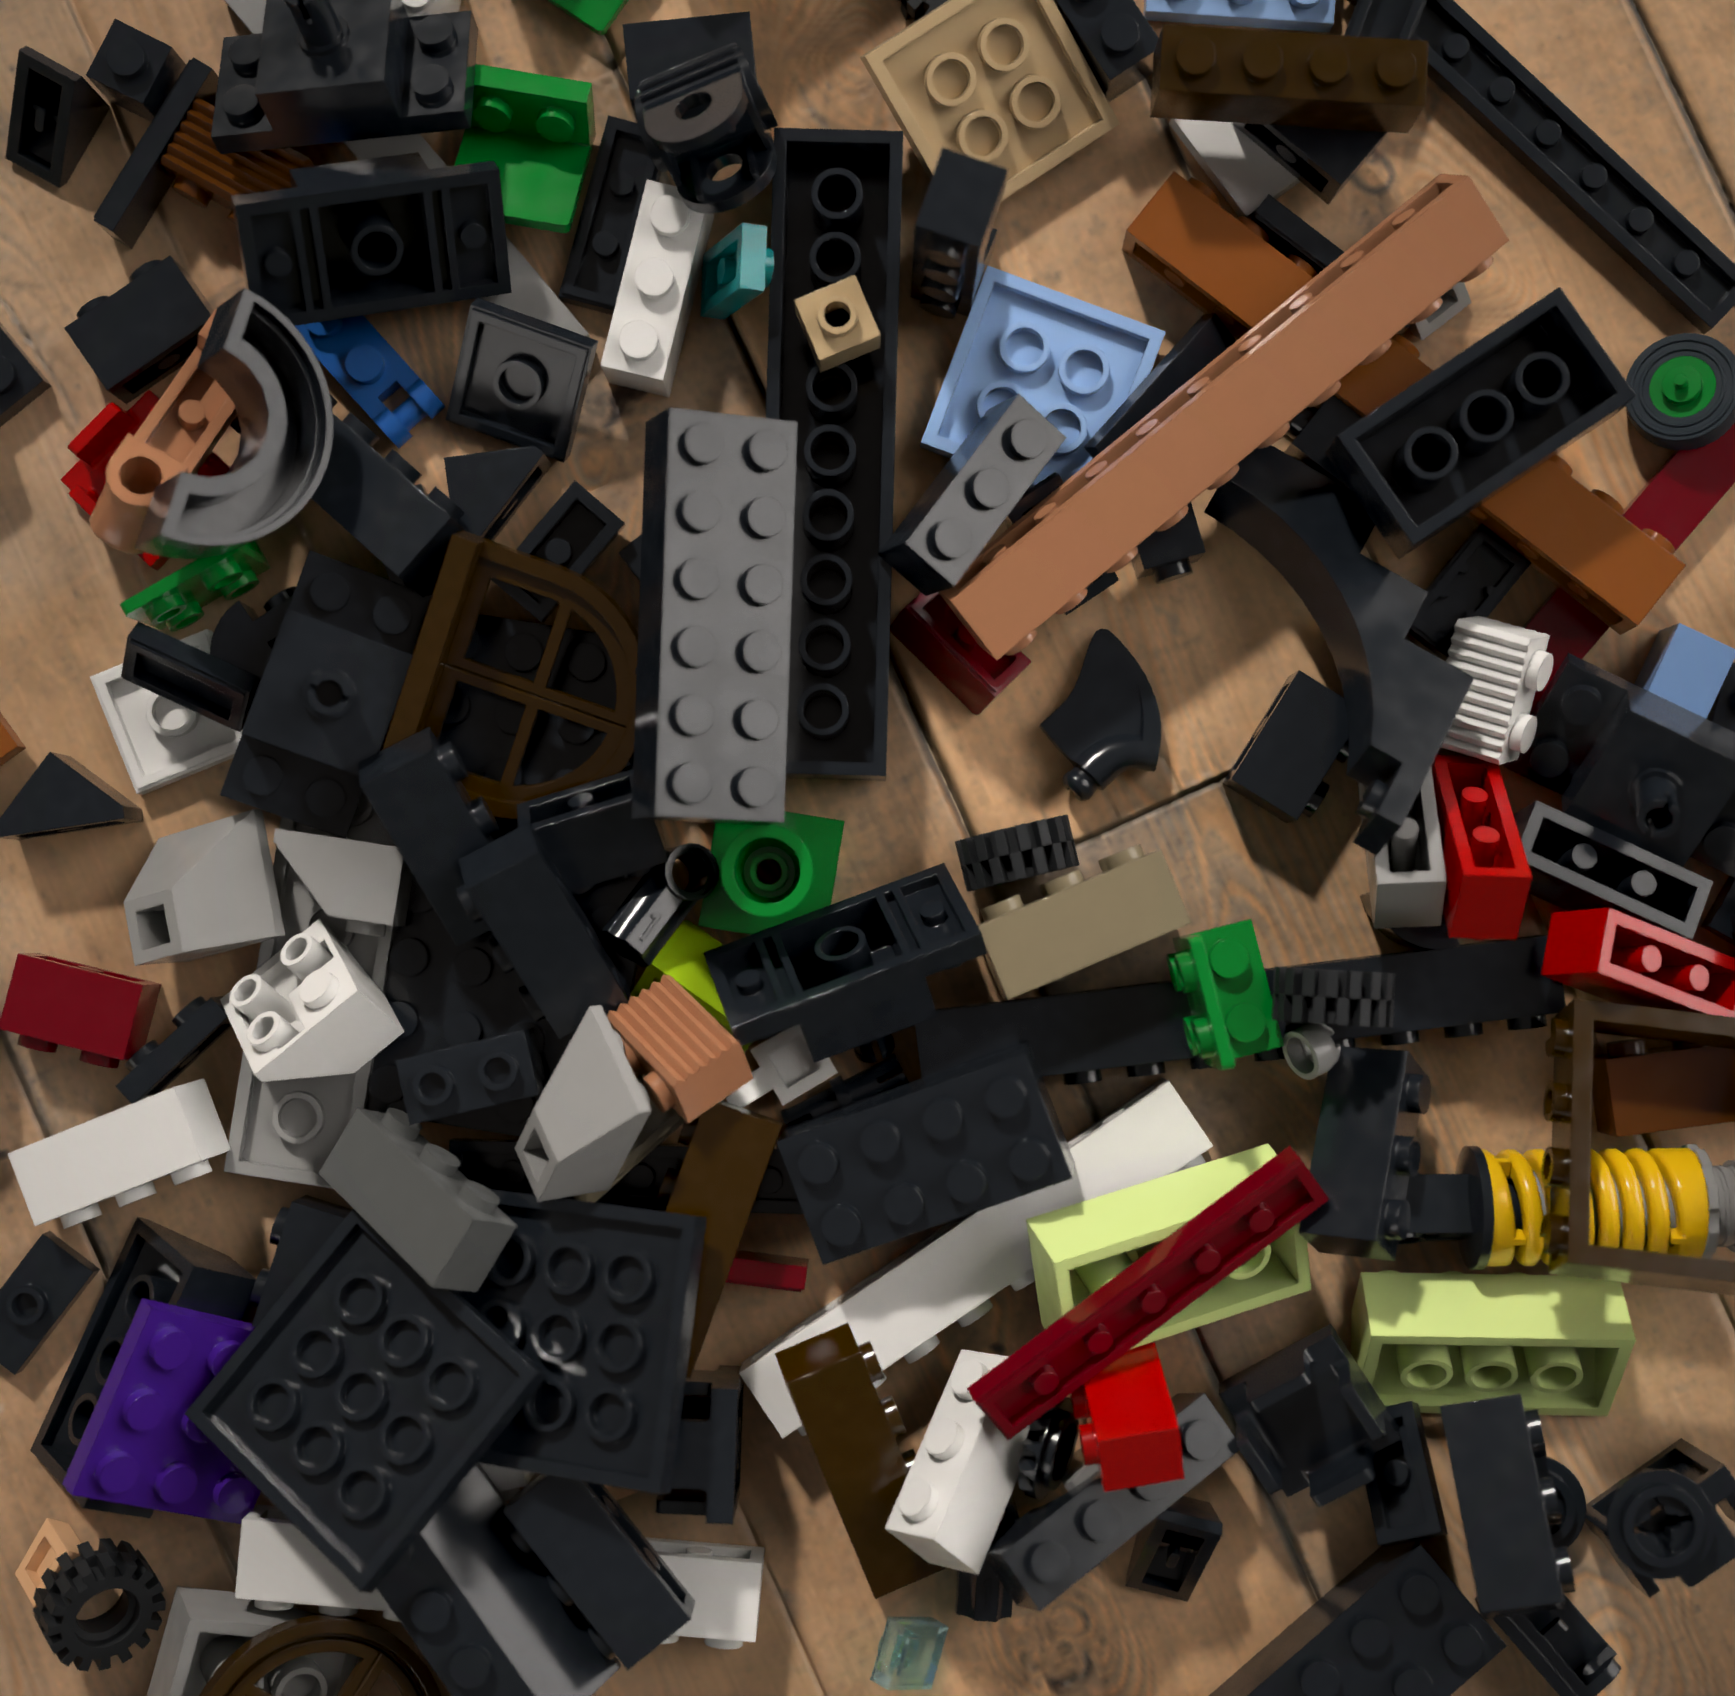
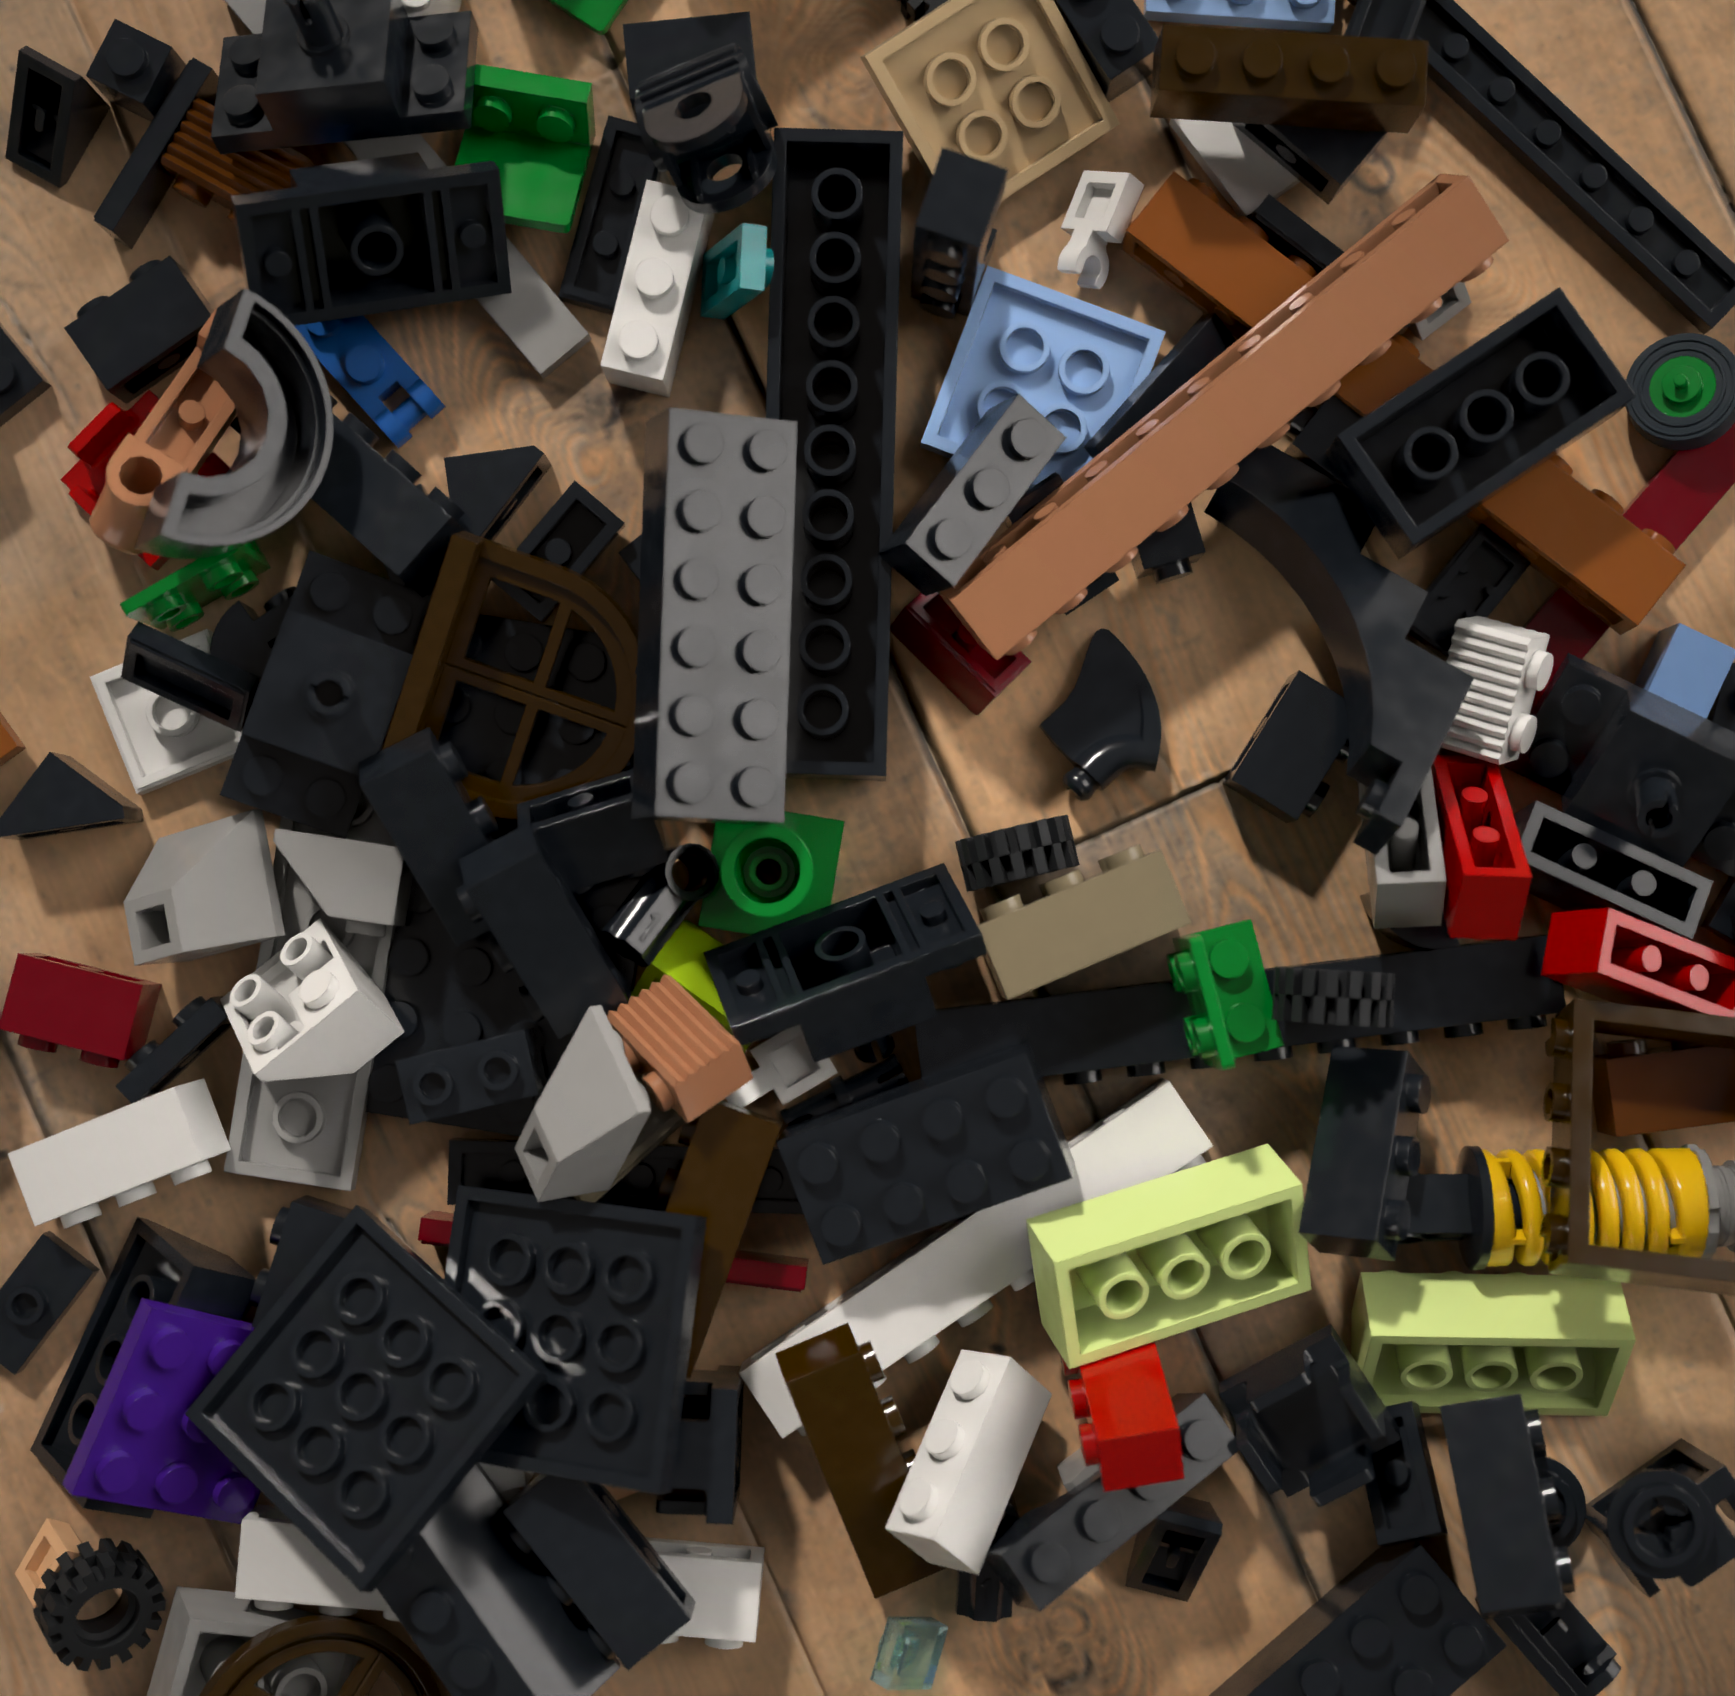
dark grey brick [318,1108,517,1292] -> none
black plate [446,298,598,463] -> none
tan plate [794,275,881,372] -> none
dark red tile [967,1145,1329,1441] -> none
black gear [1018,1397,1079,1500] -> none
light grey hinge [1282,1023,1341,1080] -> none
none -> white plate [1057,170,1144,289]

